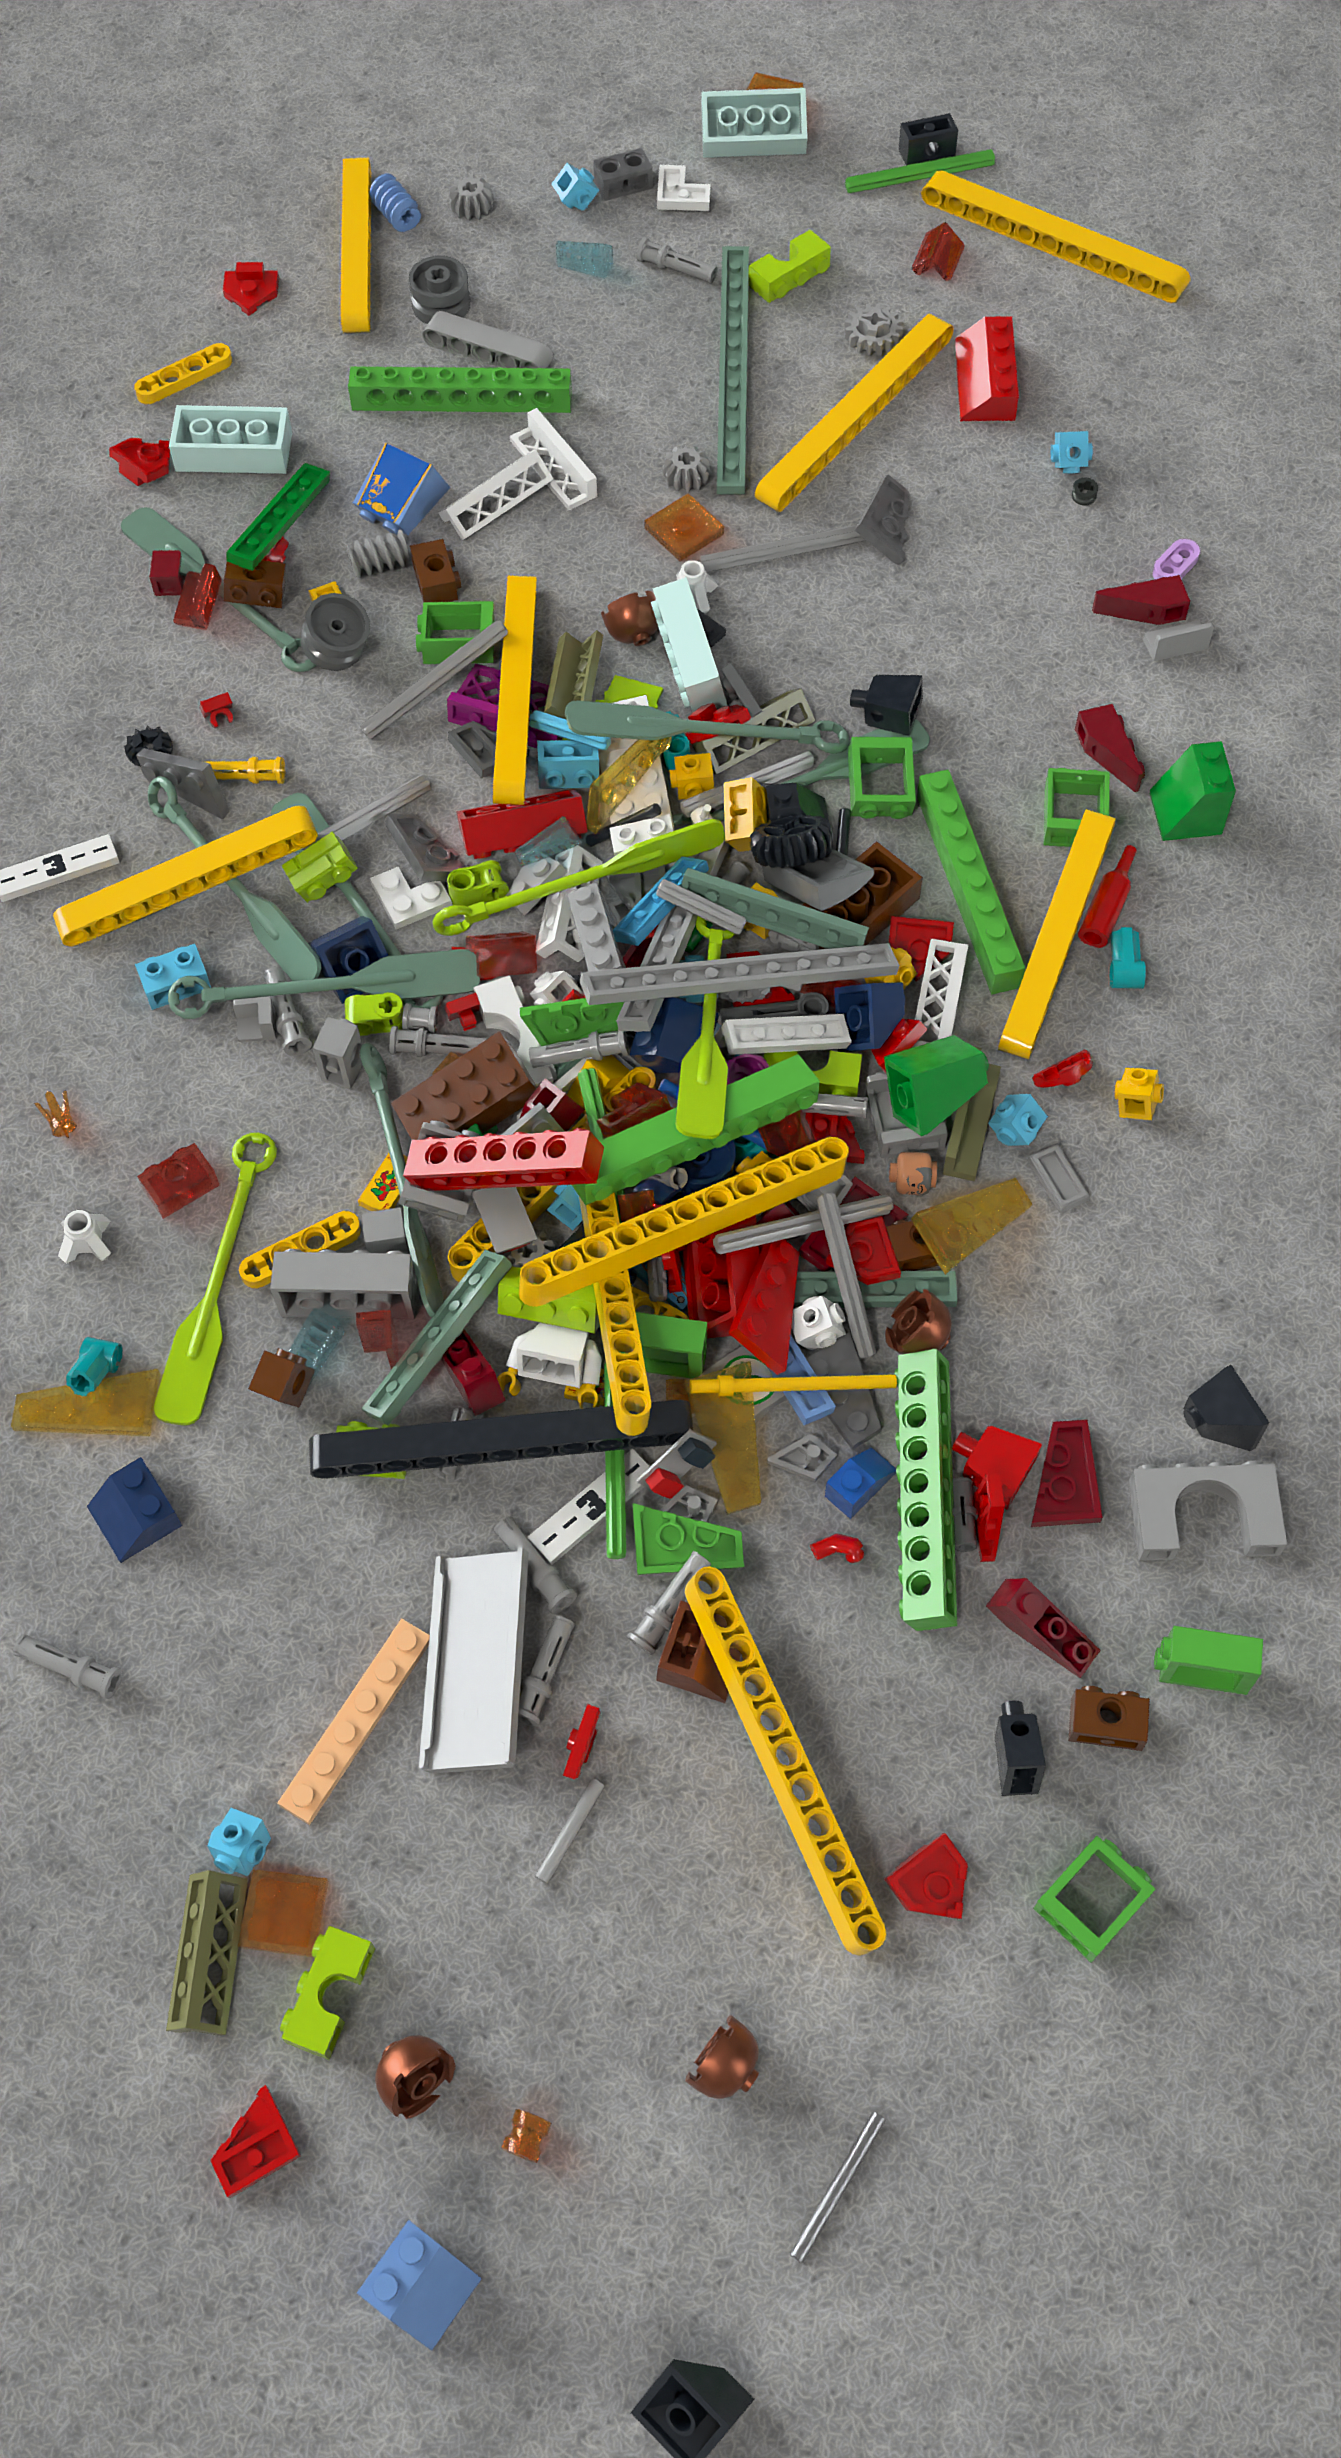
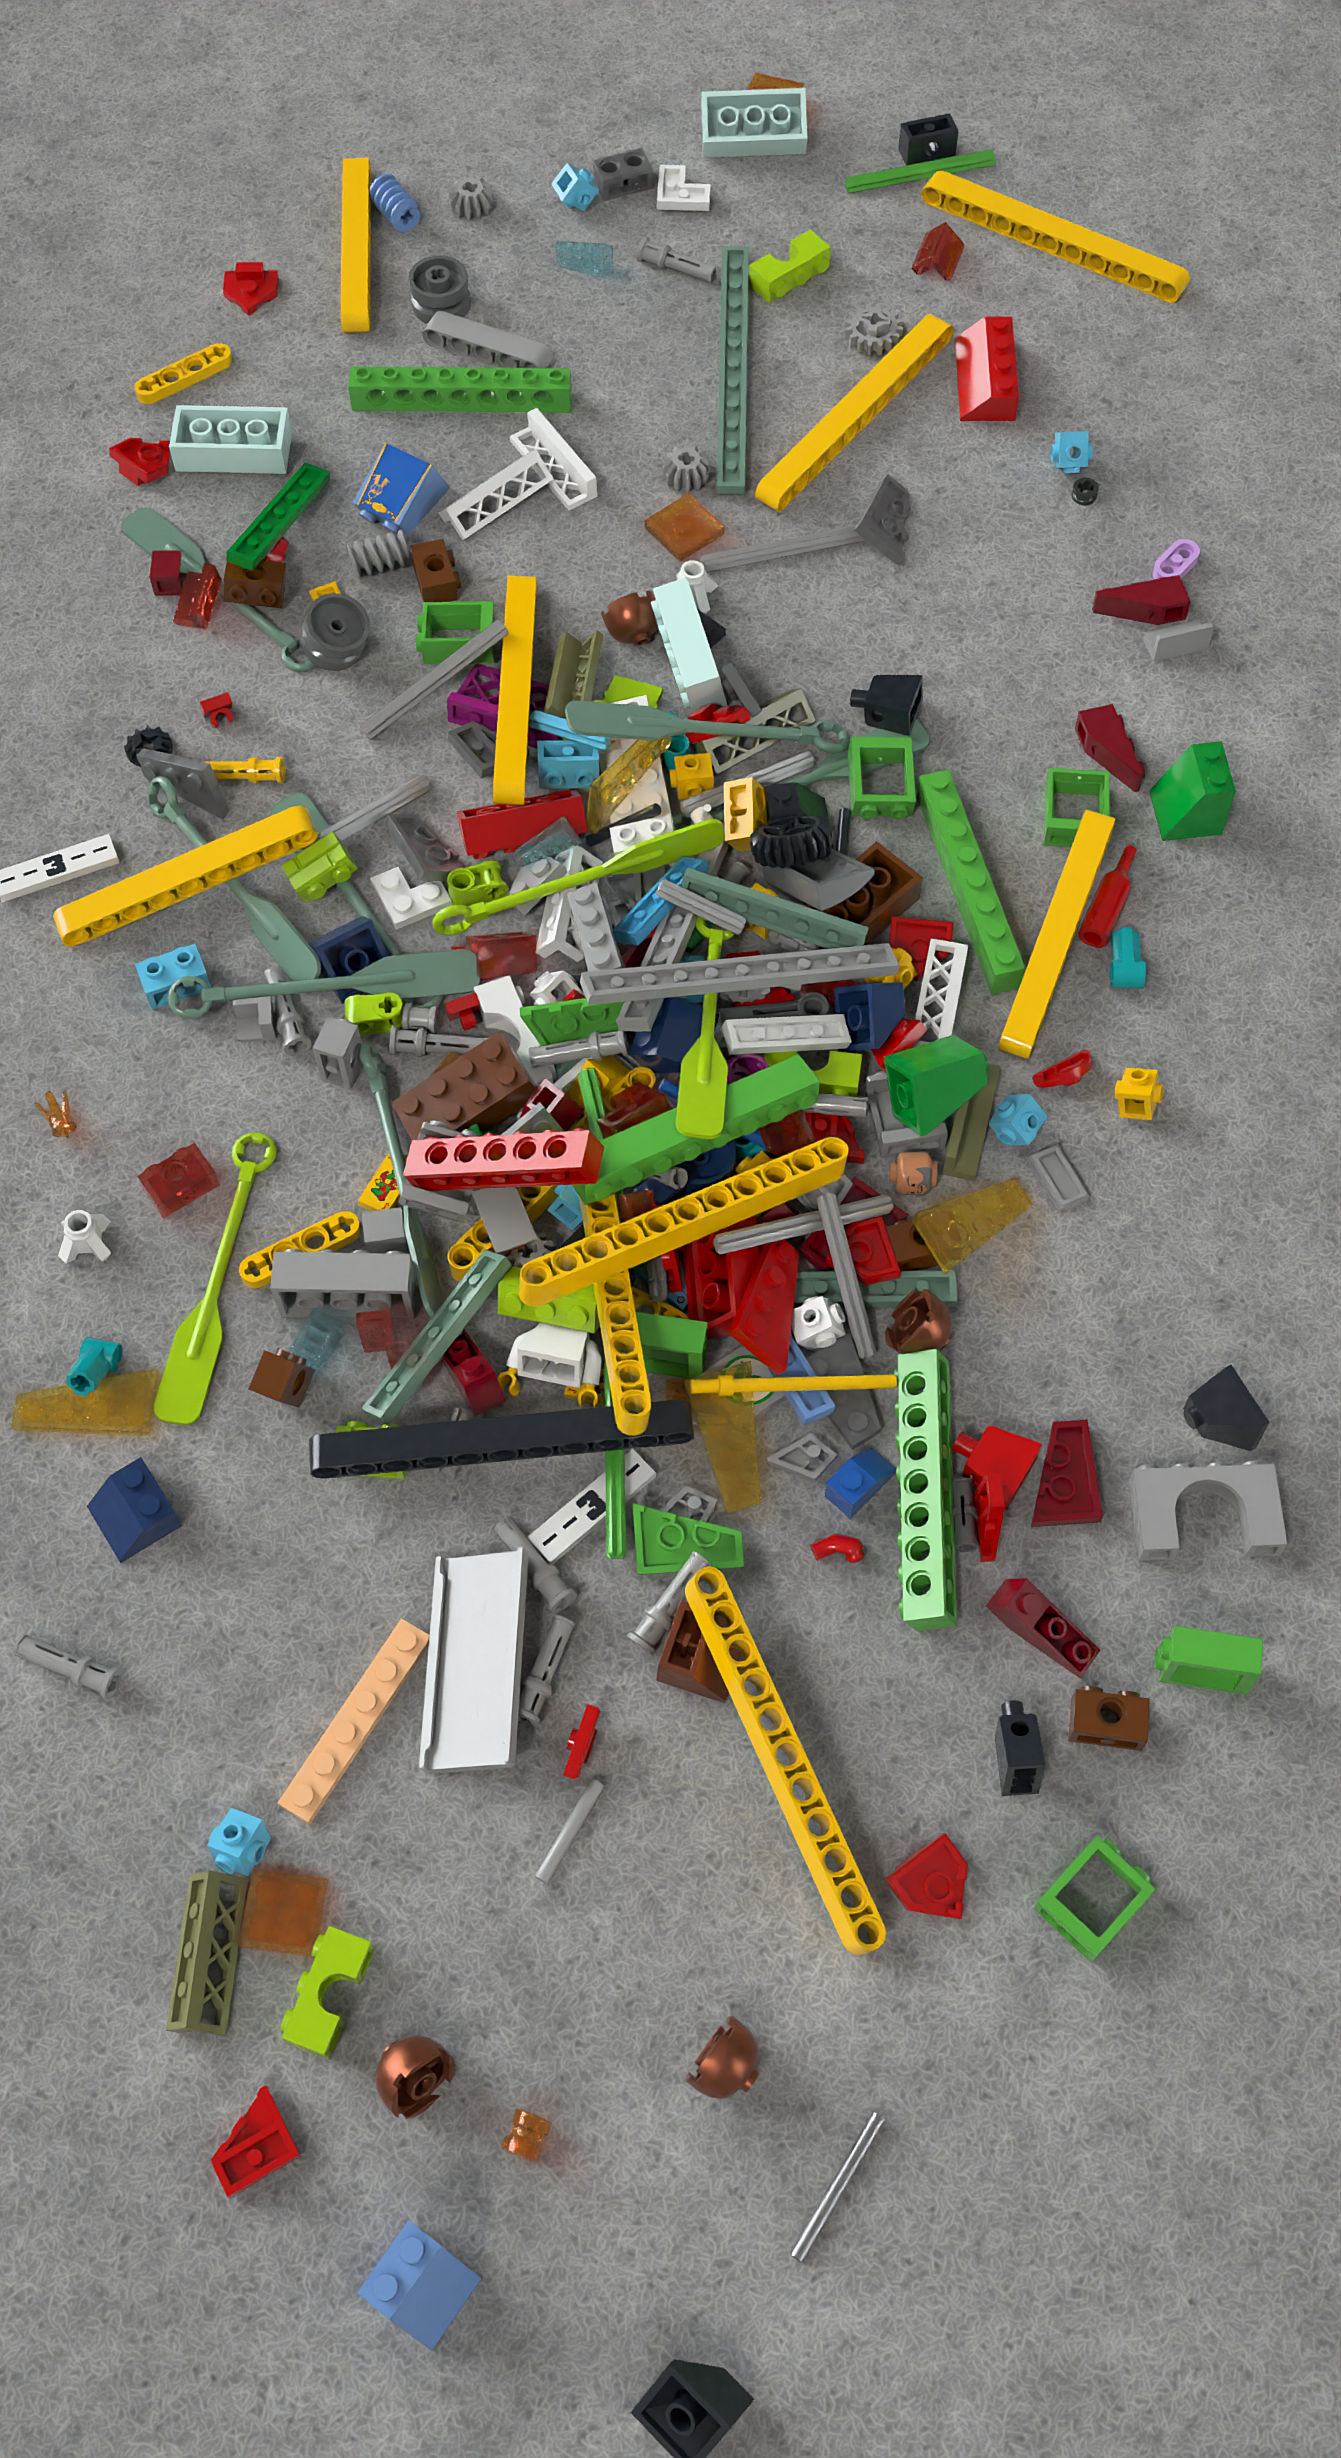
piece [636,1429,717,1499] -> none

